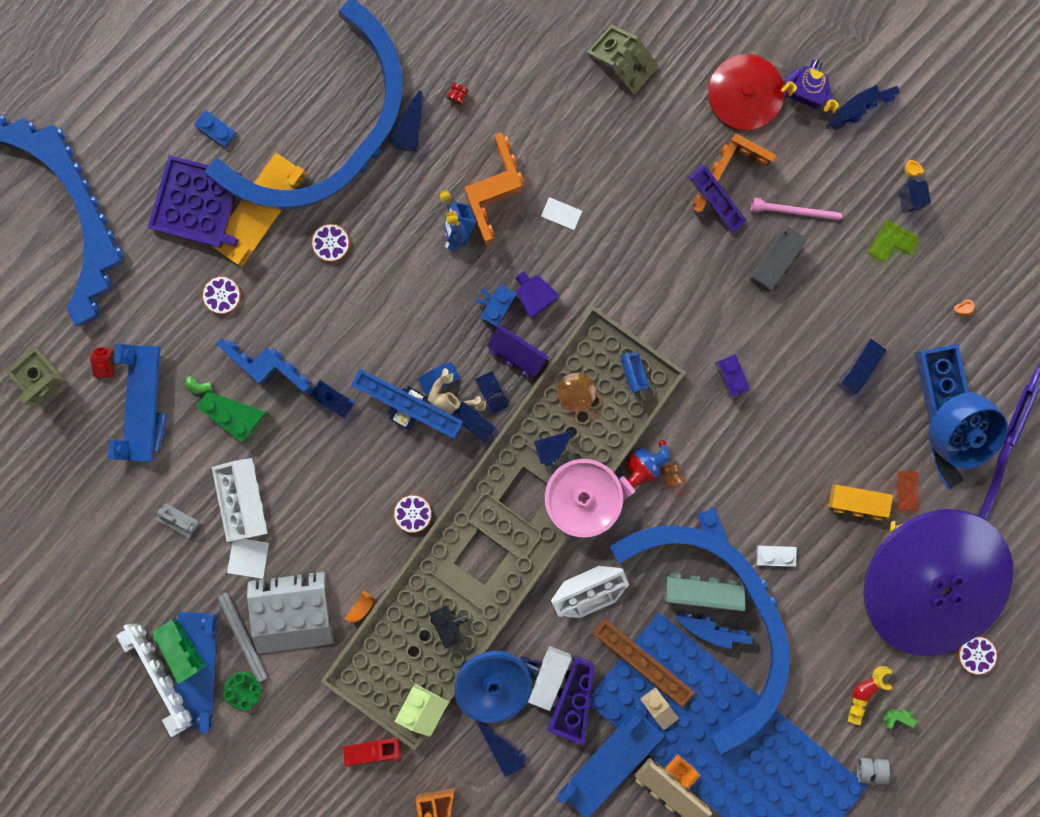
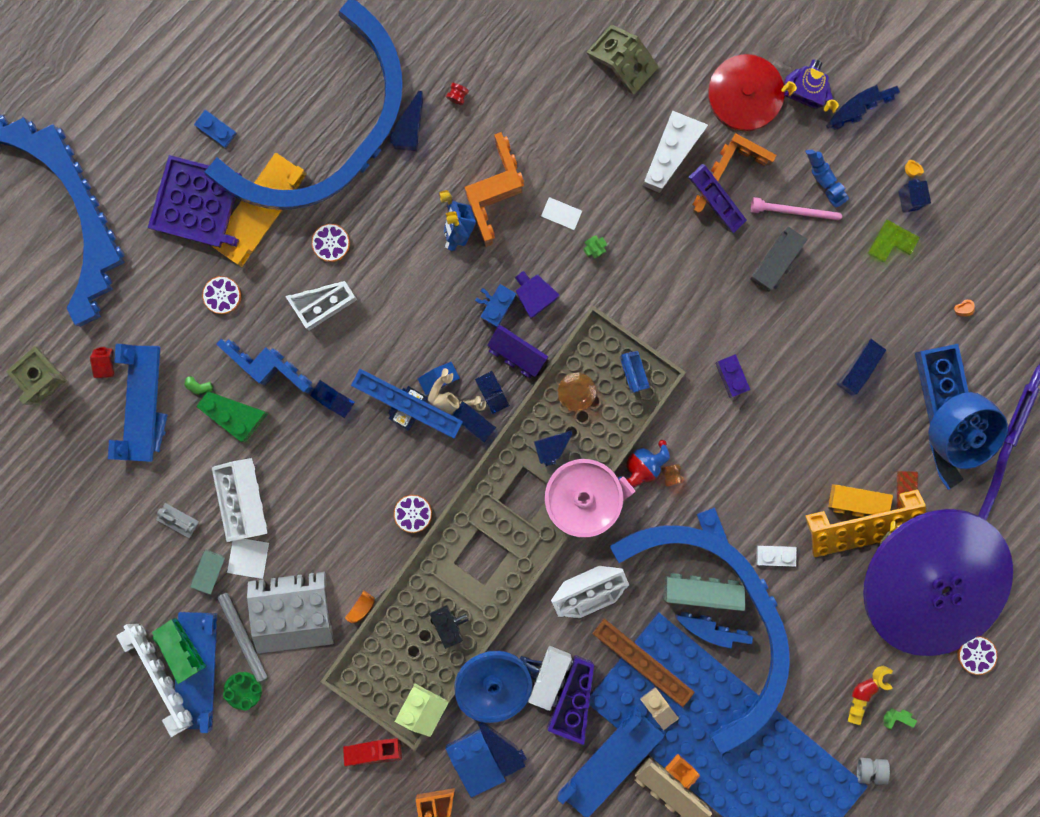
none -> sand green hinge [190,549,225,594]
none -> white wedge [286,281,357,330]
none -> blue slope [445,728,506,798]
none -> bright green gear [583,235,607,259]
none -> white wedge [643,111,708,193]
none -> blue piece [805,149,849,207]
none -> light orange bracket [805,490,926,557]

